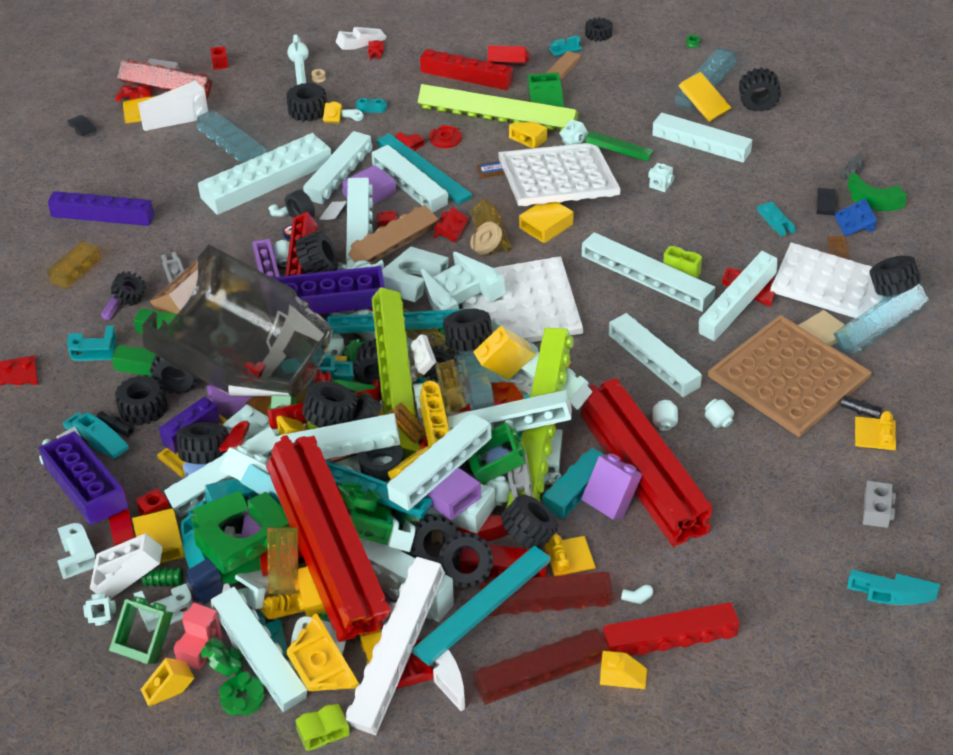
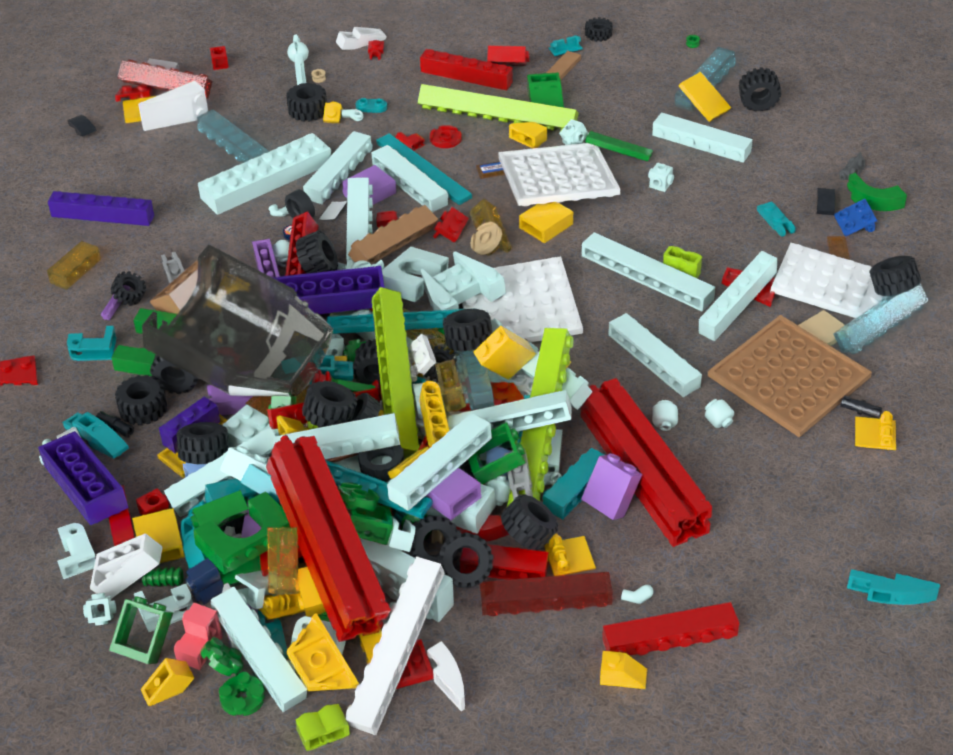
red piece [219,420,250,452] -> none
red tile [240,362,266,388] -> none
clear orange tile [387,402,426,444] -> none
teal tile [413,546,551,666] -> none
clear red brick [474,628,609,705] -> none
light grey brick [863,481,896,528] -> none

